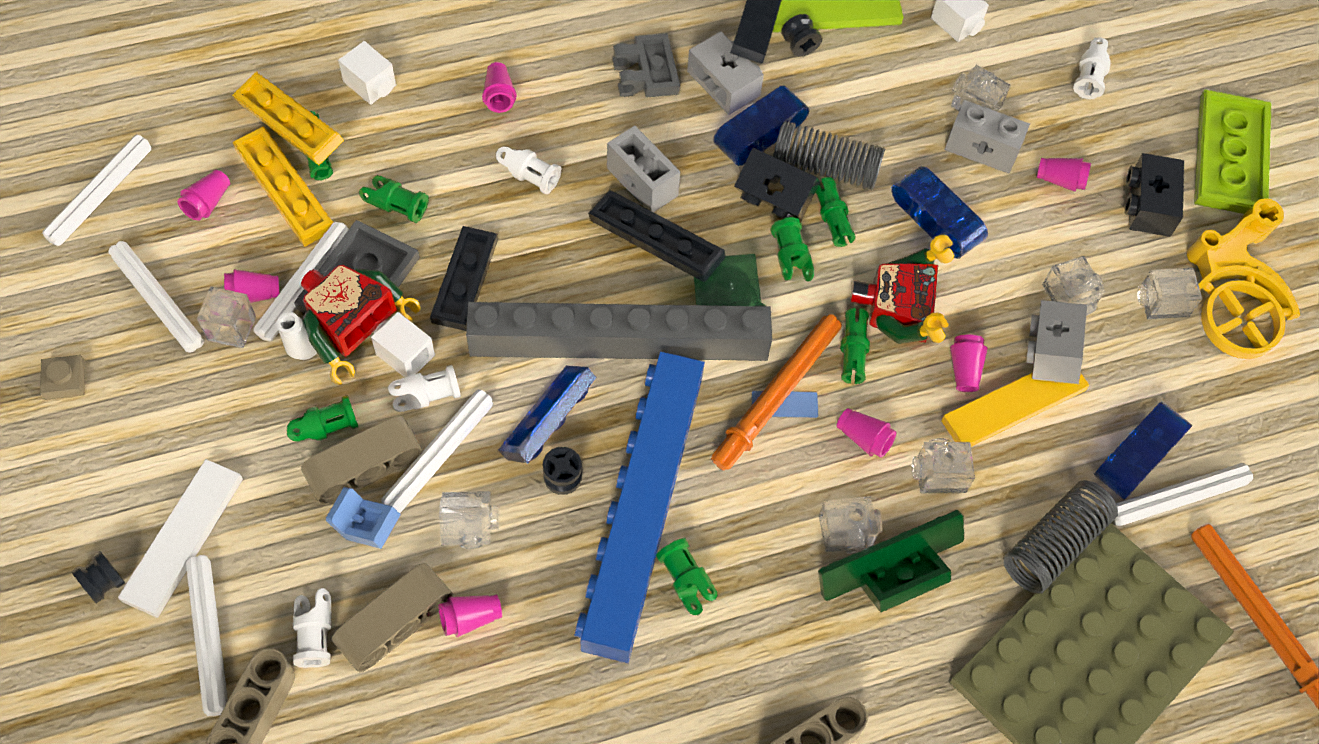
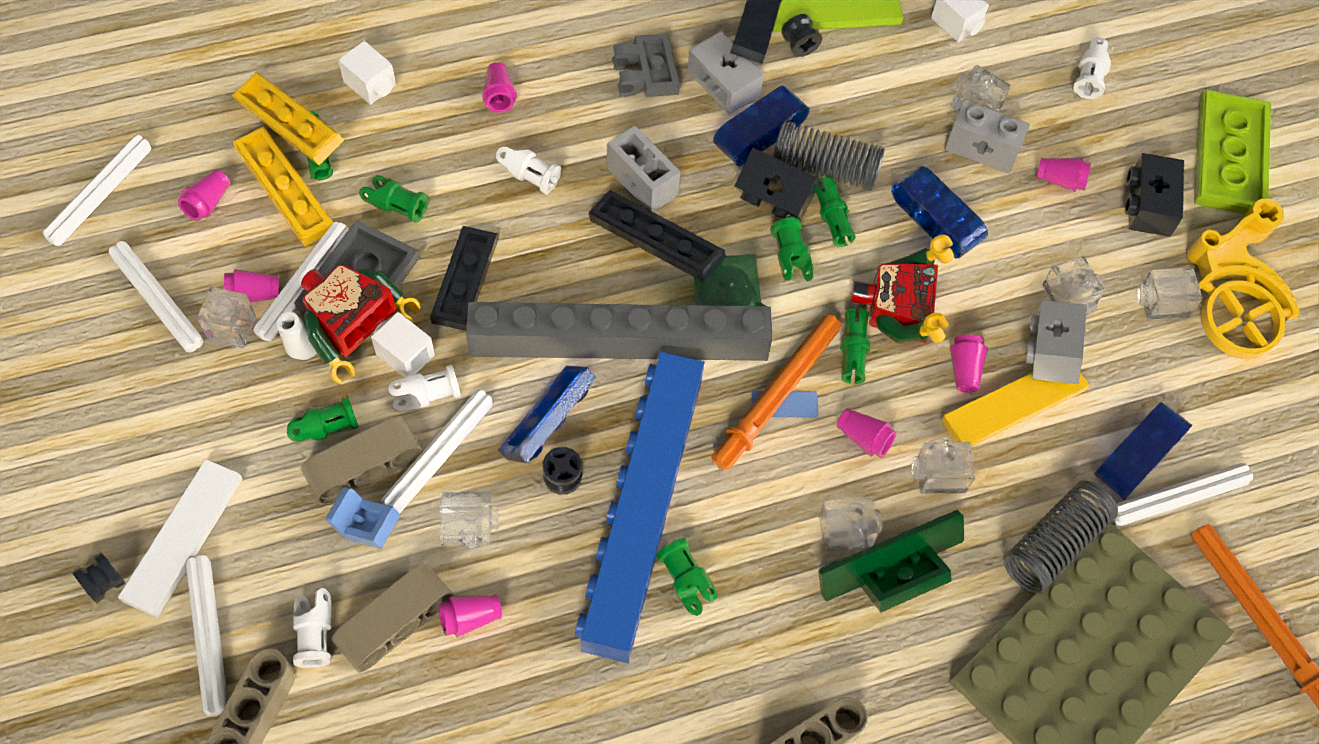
dark tan plate [40,355,85,400] -> none

